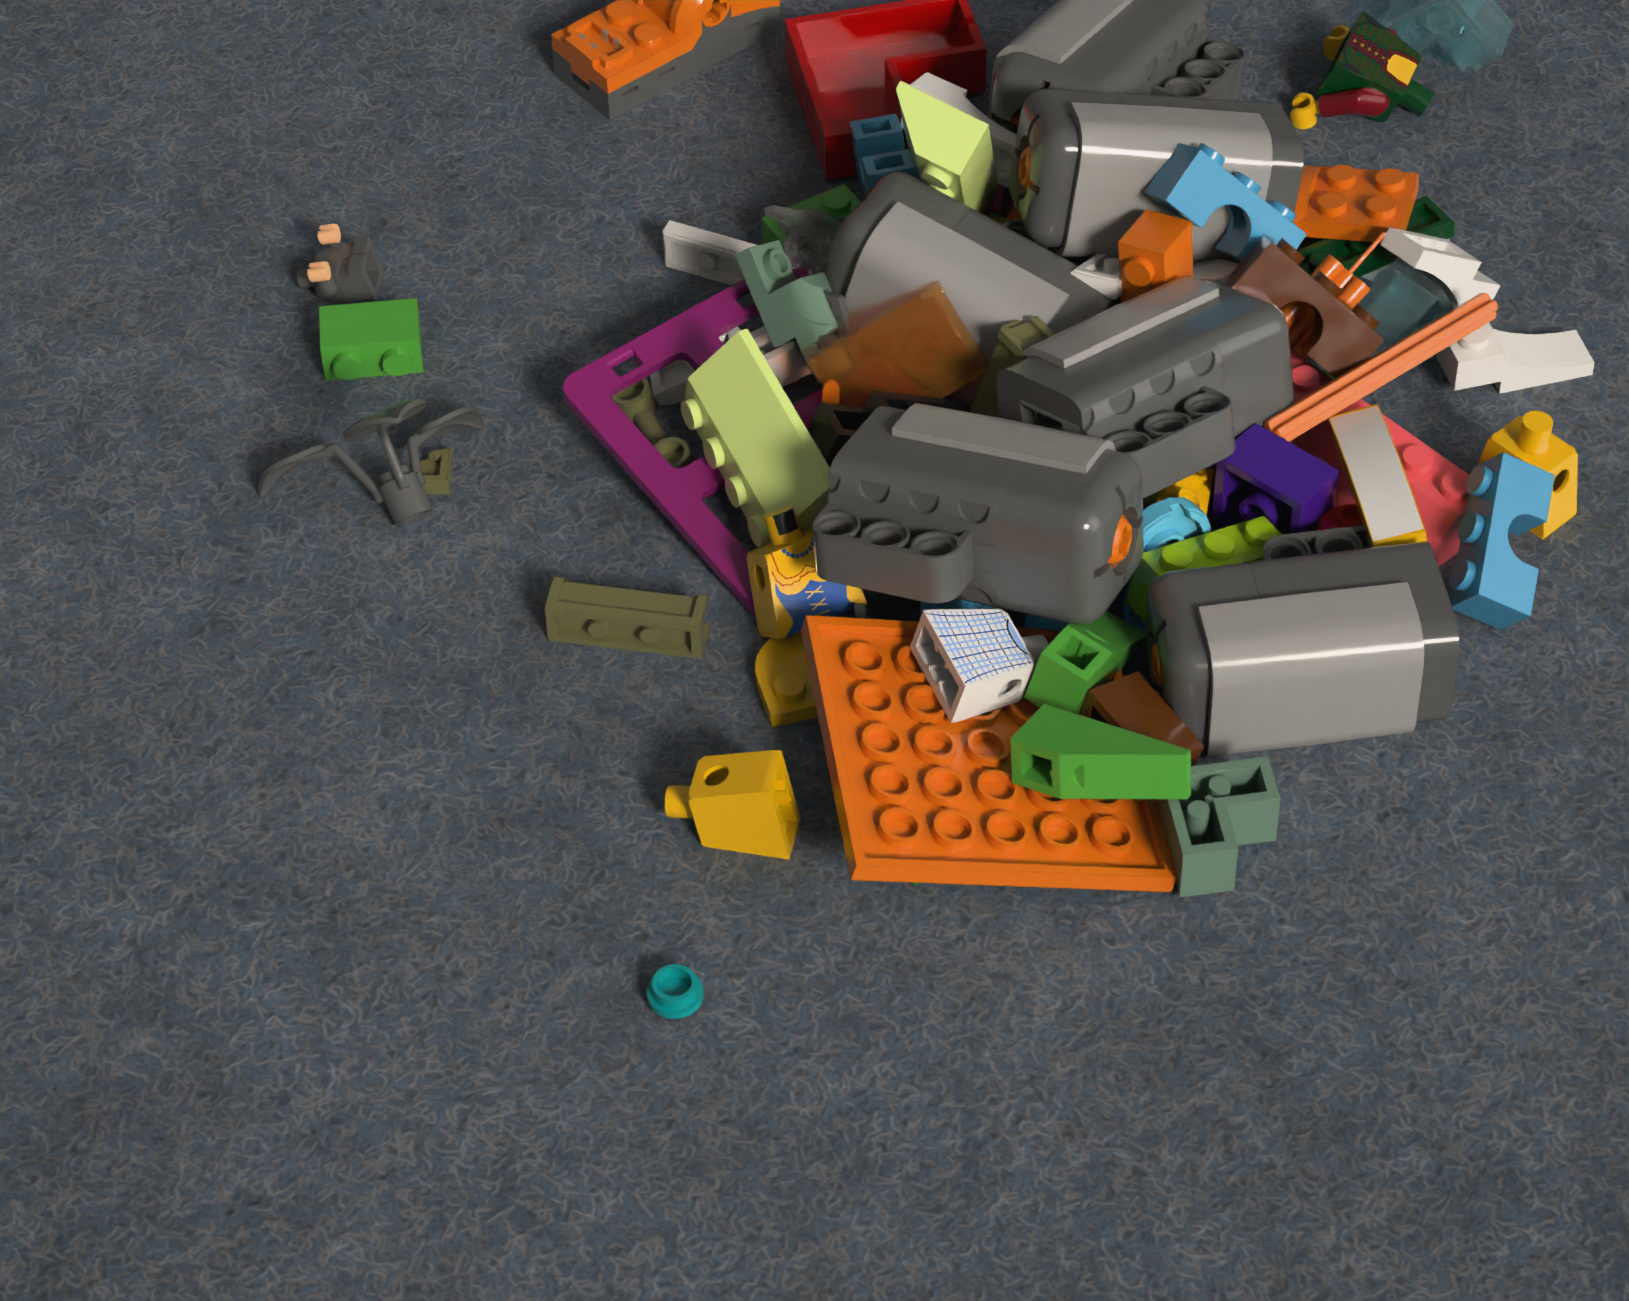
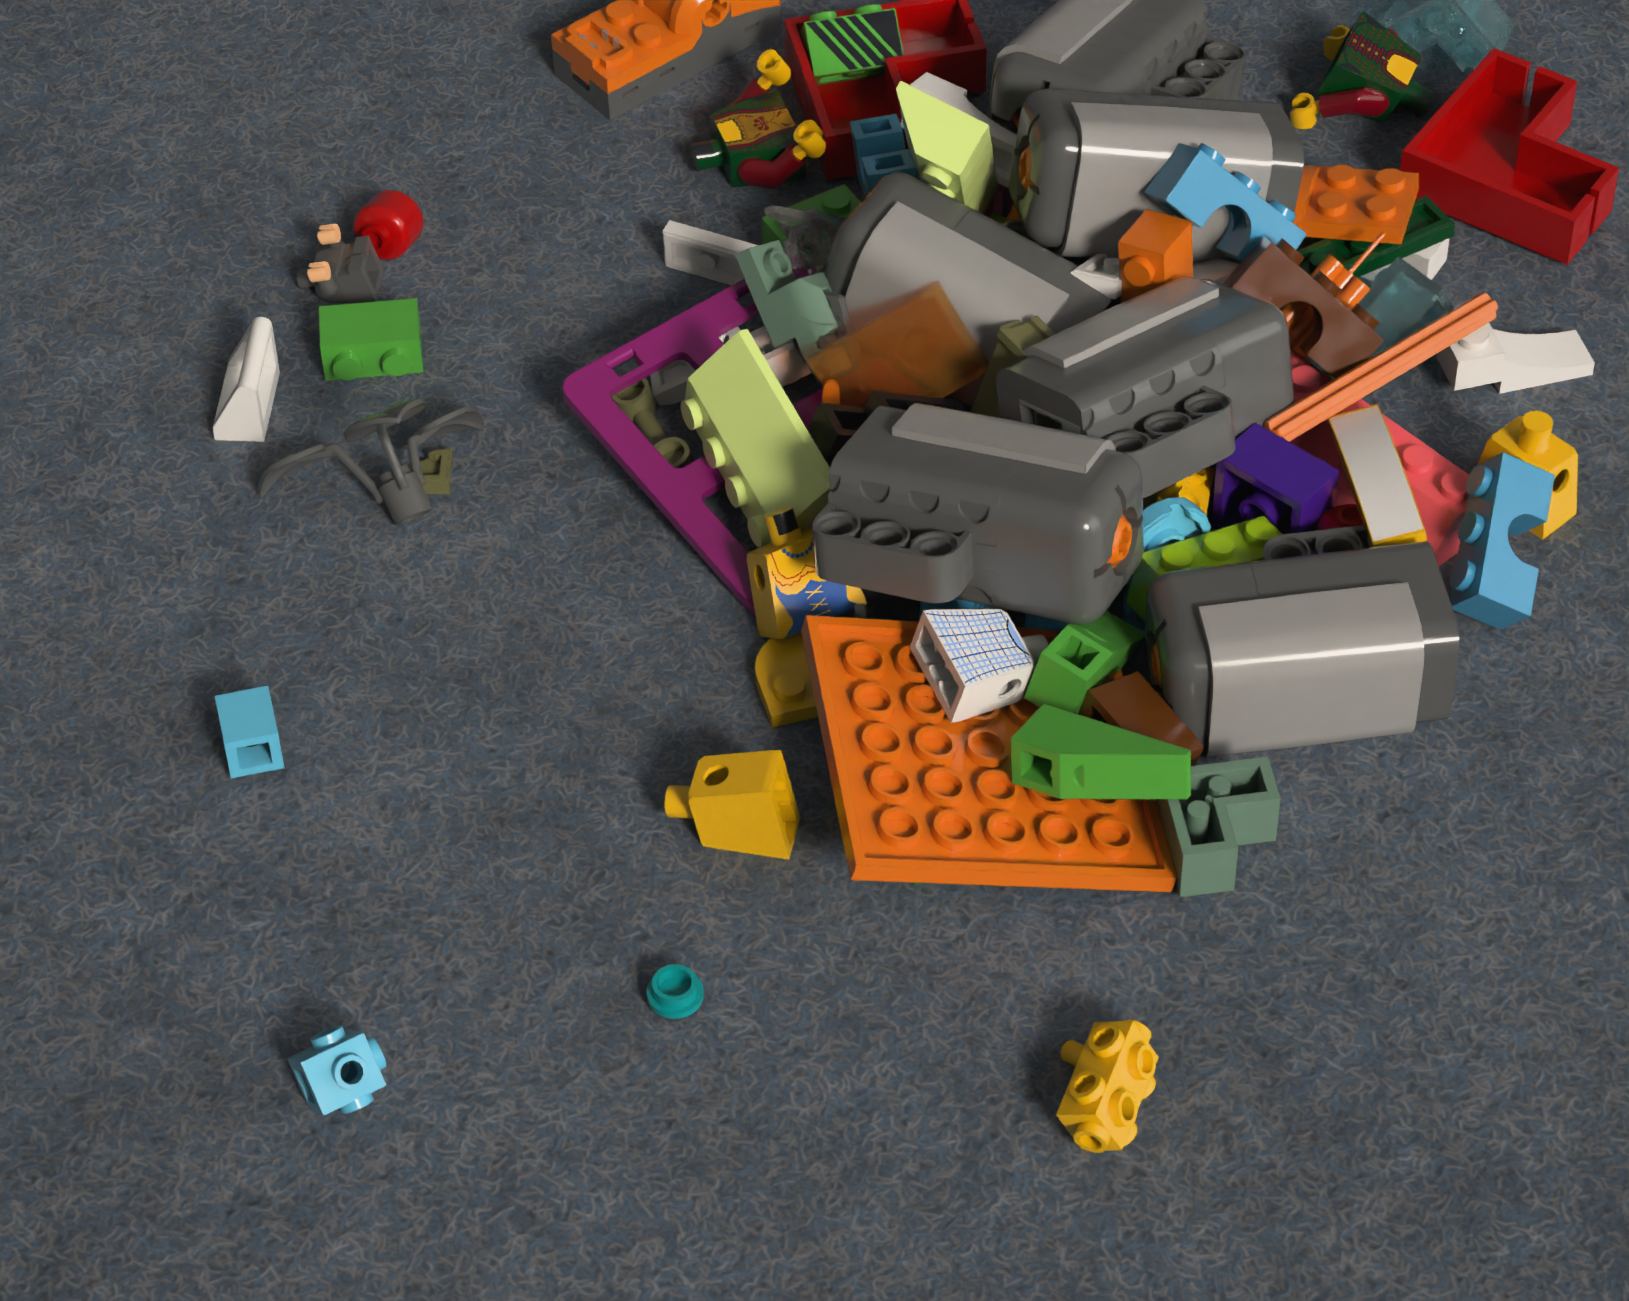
olive container [545,576,710,659] -> none
white slope [1380,227,1501,315] -> none
none -> white tile [213,317,280,442]
none -> medium azure brick [215,686,284,779]
none -> medium azure brick [287,1025,387,1116]
none -> red head [353,190,424,261]
none -> torso [689,49,826,189]
none -> brick [799,4,904,86]
none -> yellow brick [1056,1020,1159,1153]
none -> red piece [1400,48,1619,265]

